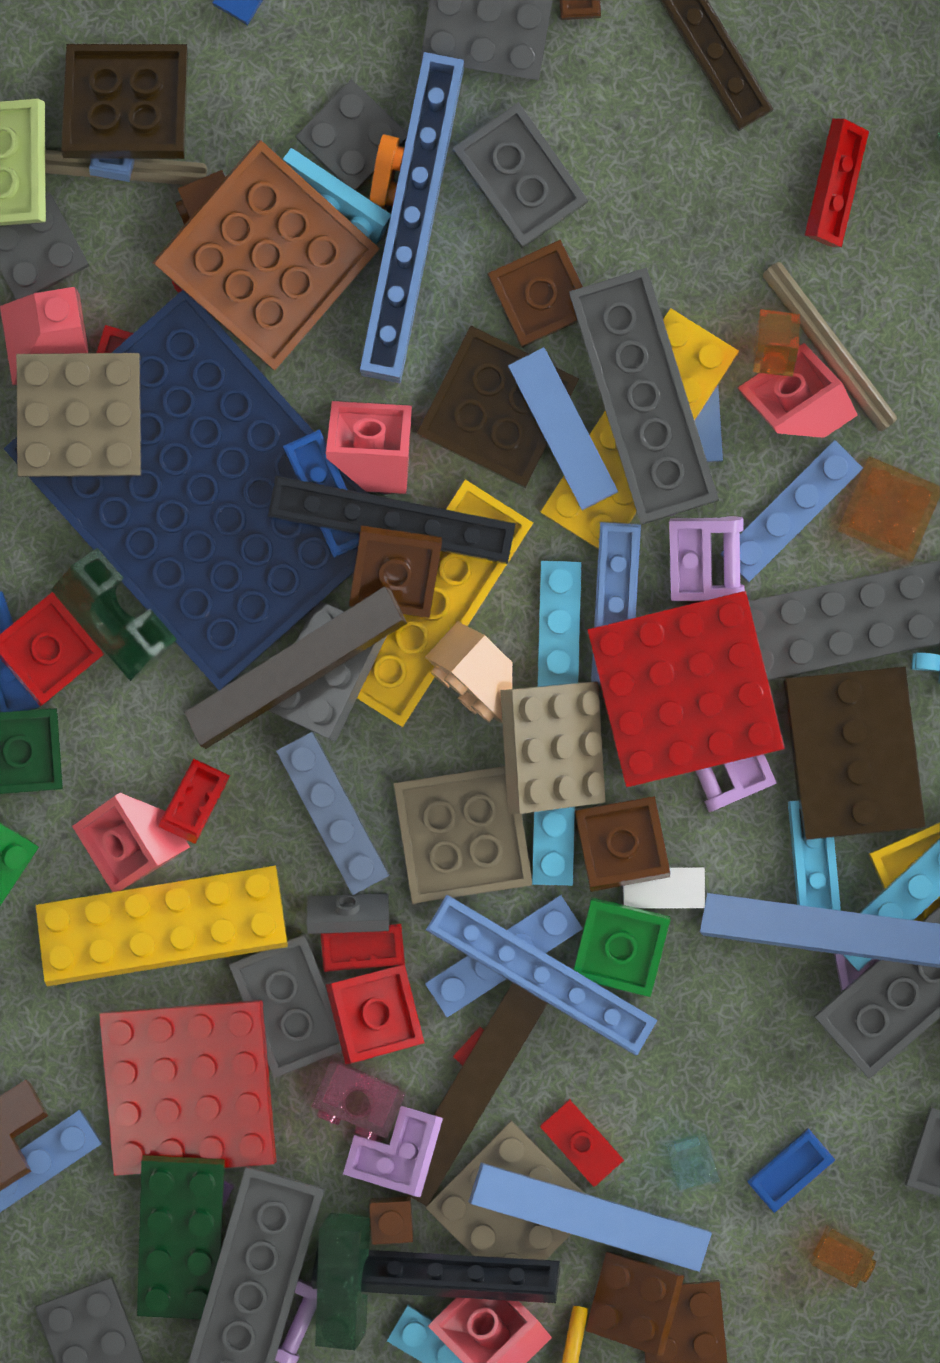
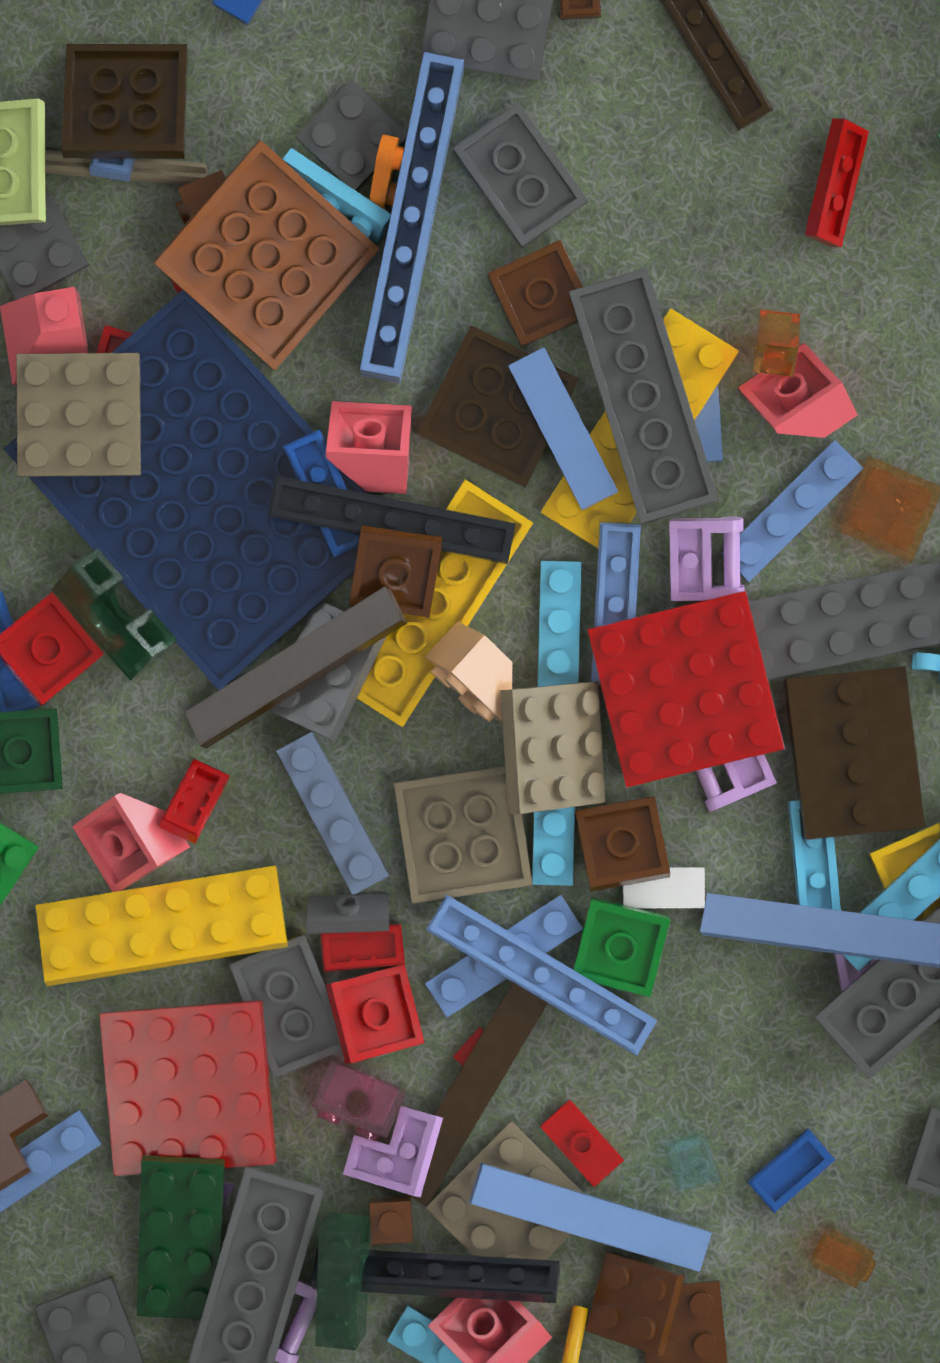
dark tan axle [763,262,897,431] -> none

